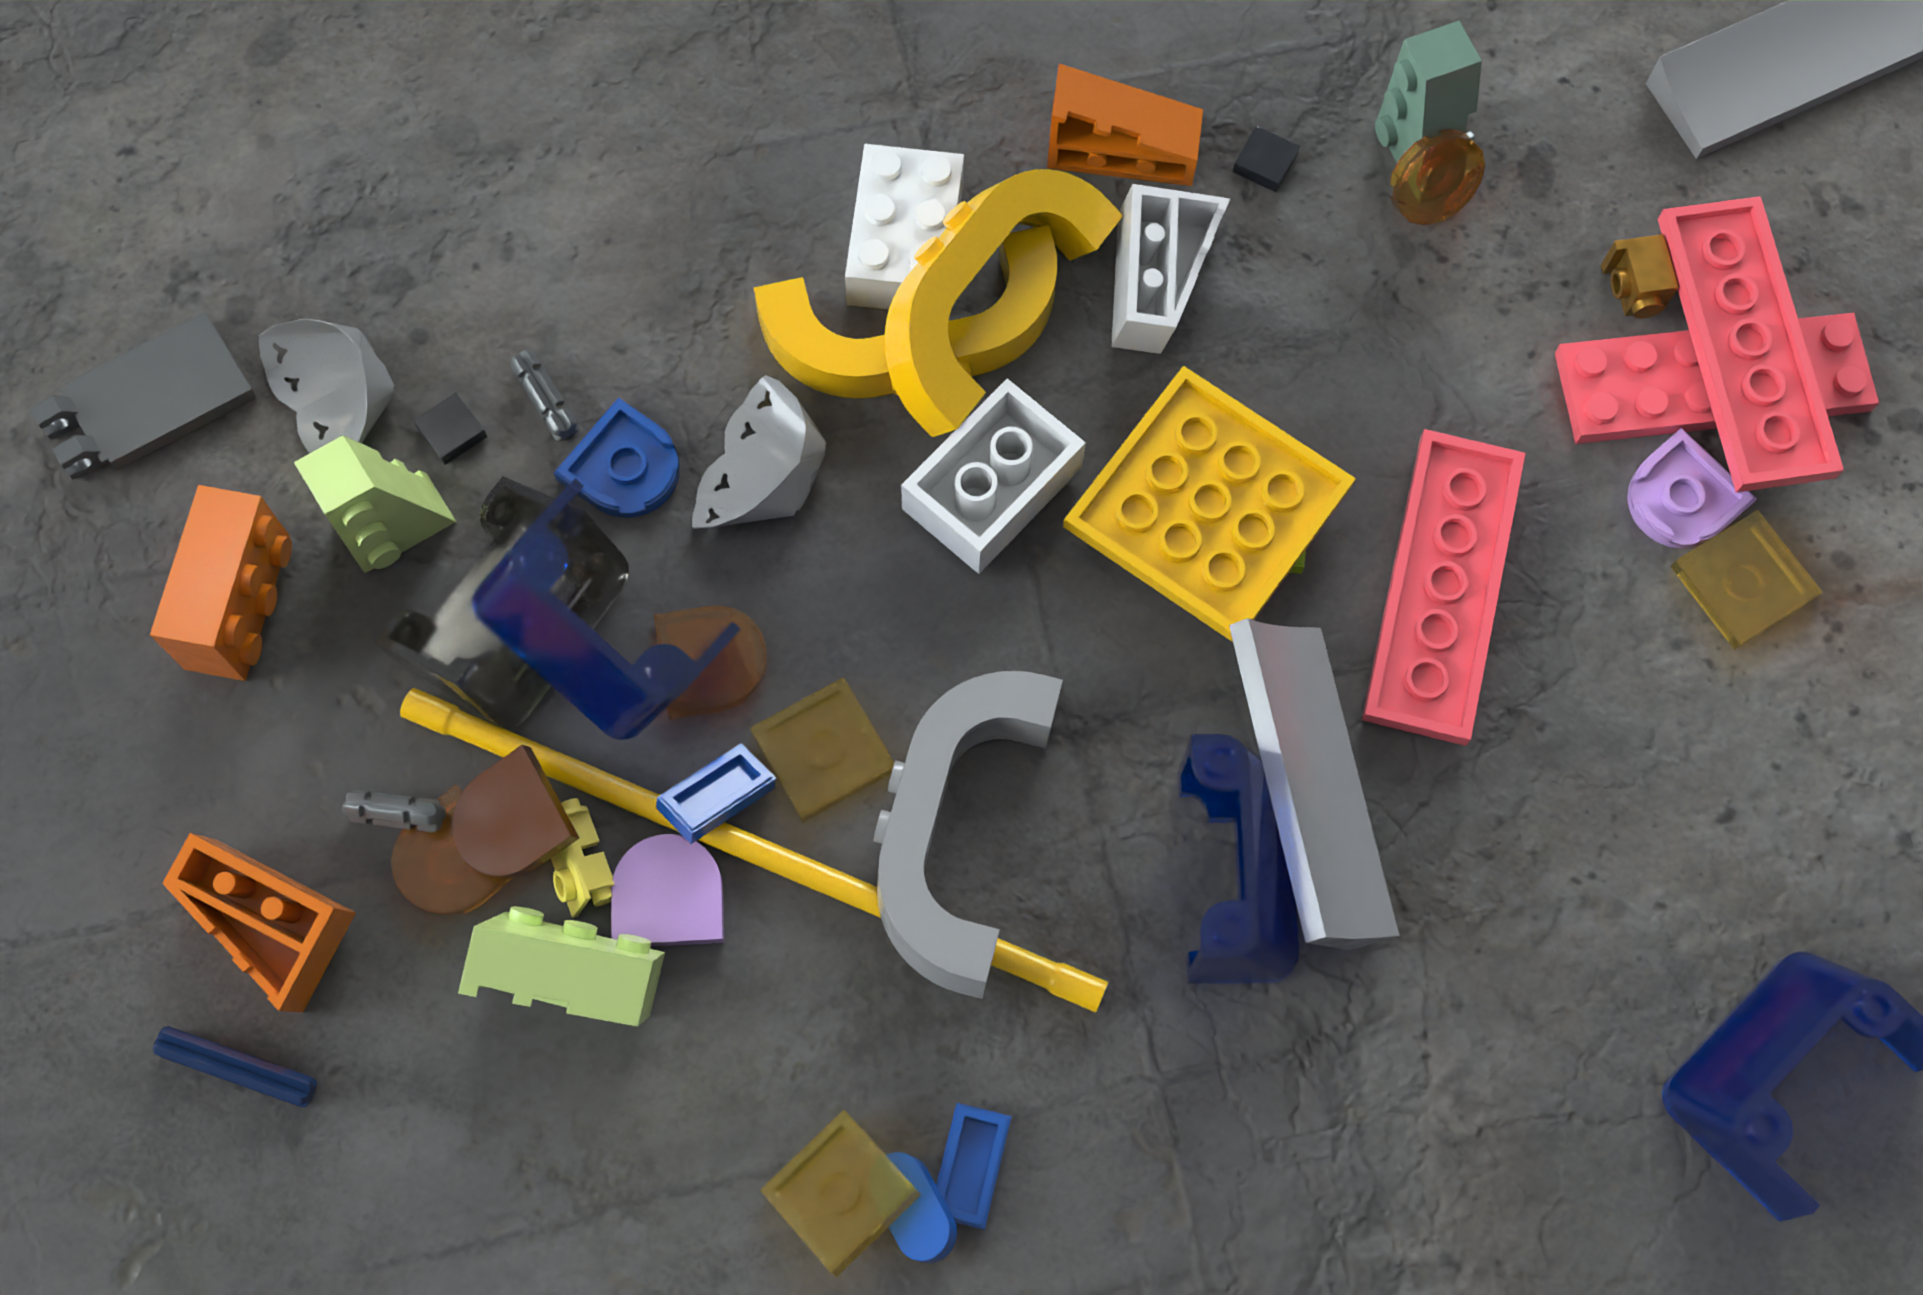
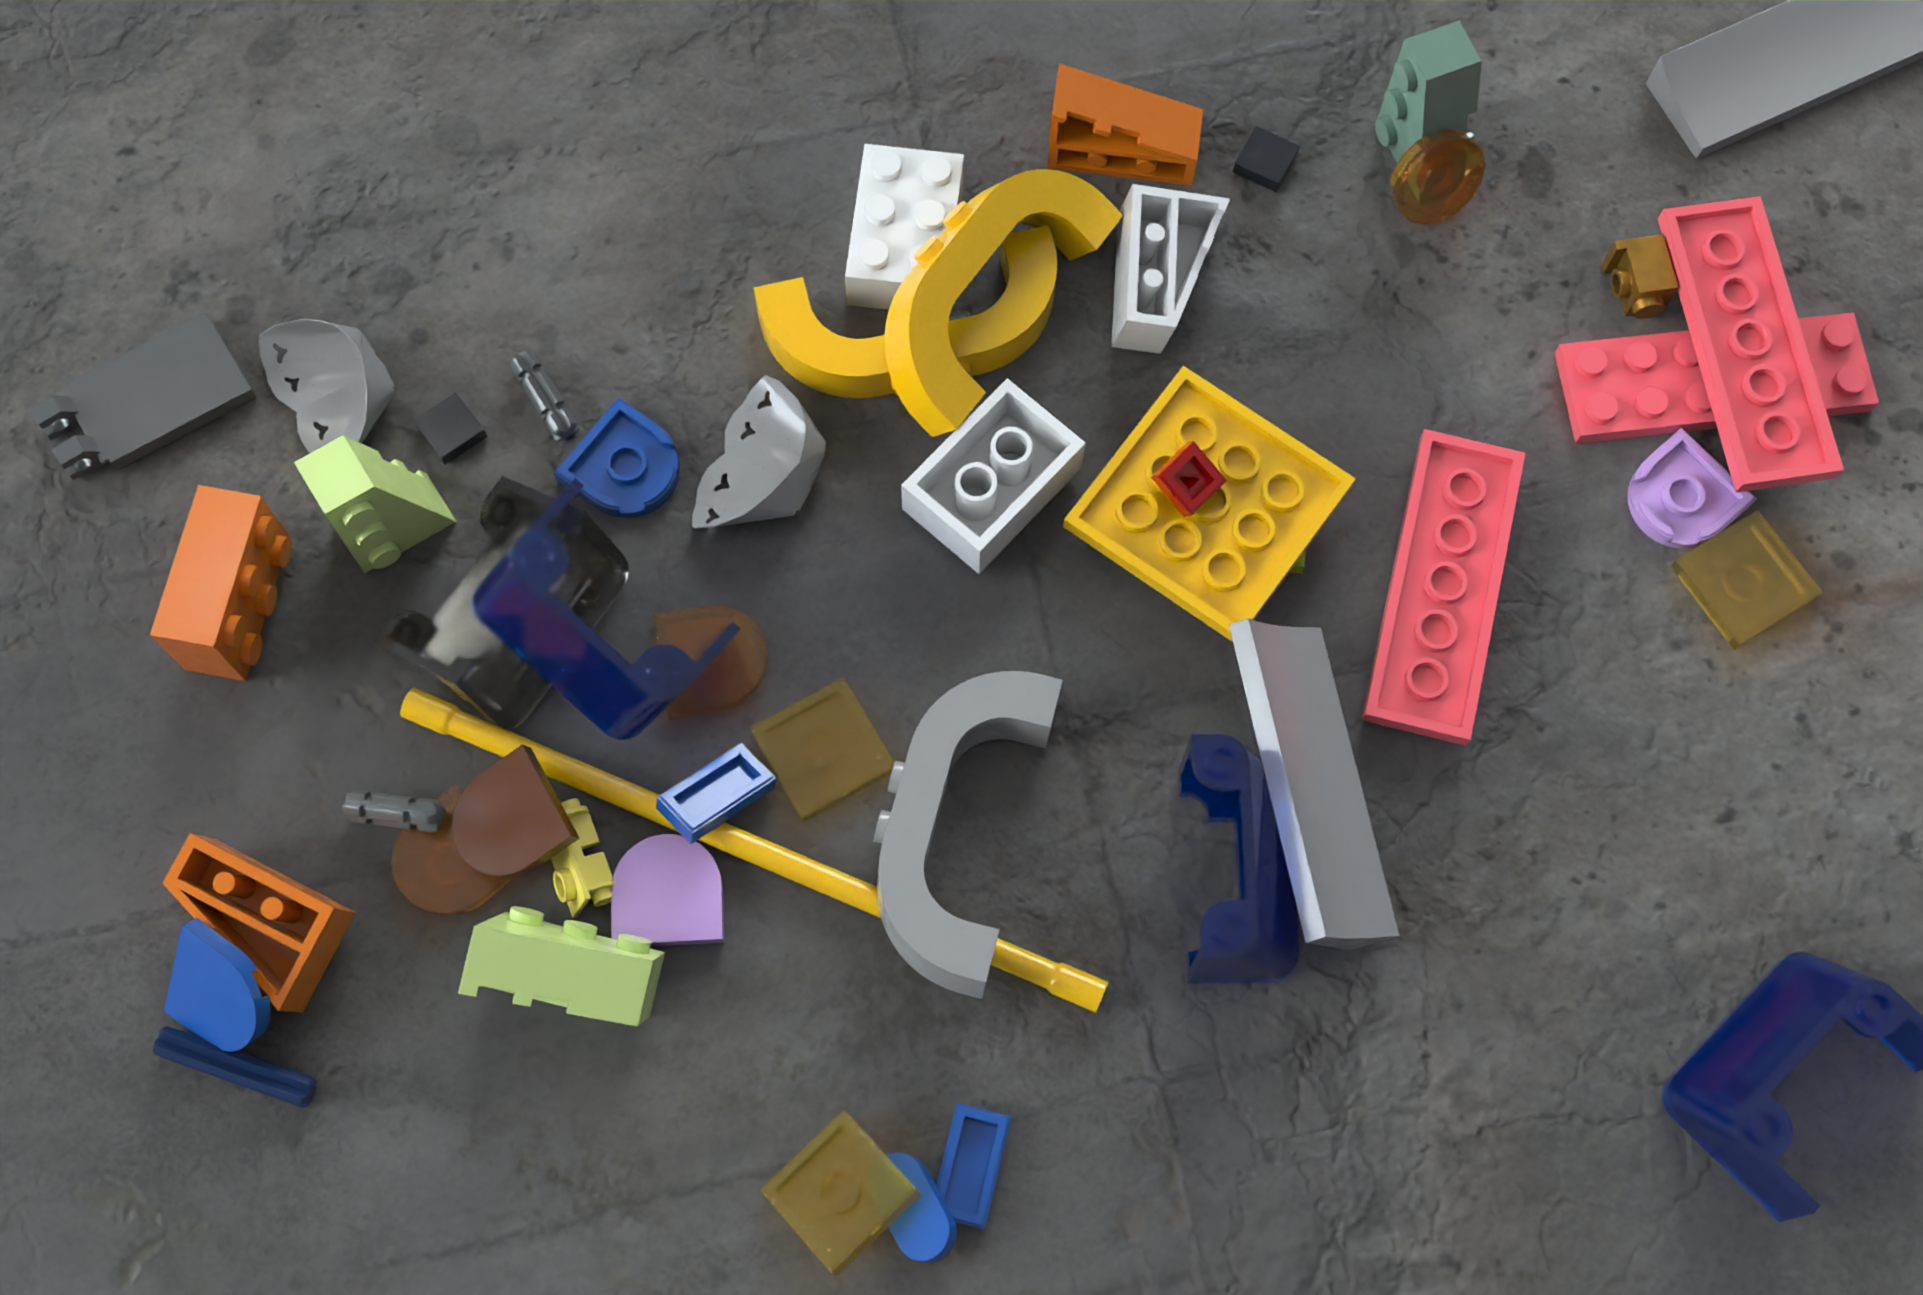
none -> blue tile [164,918,271,1052]
none -> red tile [1151,441,1227,517]

